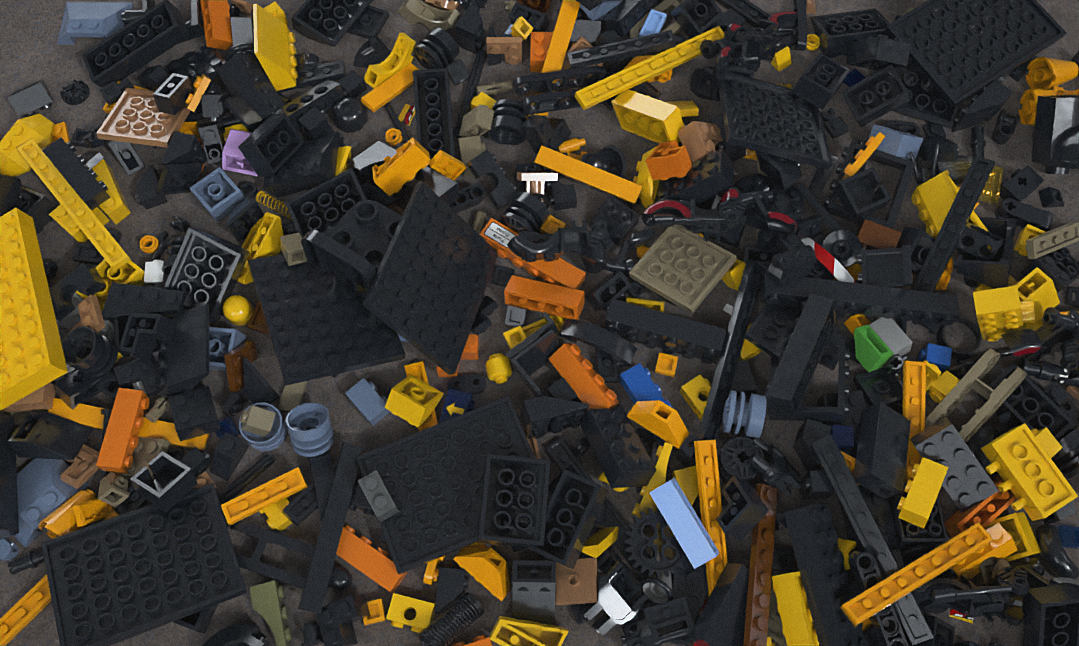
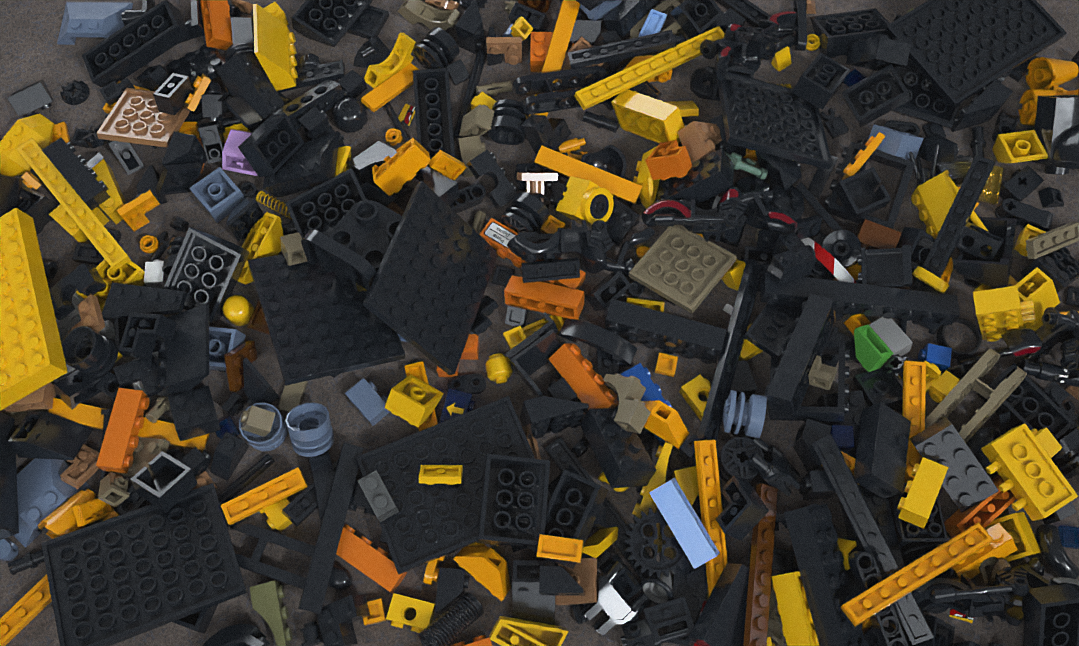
none -> light orange plate [21,170,43,190]
none -> light orange plate [117,190,160,232]
none -> yellow plate [419,465,463,485]
none -> black tile [521,258,580,283]
none -> light orange tile [537,534,584,563]
none -> black slope [539,562,585,596]
none -> yellow piece [556,176,614,227]
none -> black pin [583,111,619,133]
none -> dark tan arch [603,373,651,434]
none -> sand green plate [725,152,768,180]
none -> dark tan panel [808,355,837,390]
none -> yellow beam [912,266,950,294]
none -> yellow slope [992,130,1048,163]

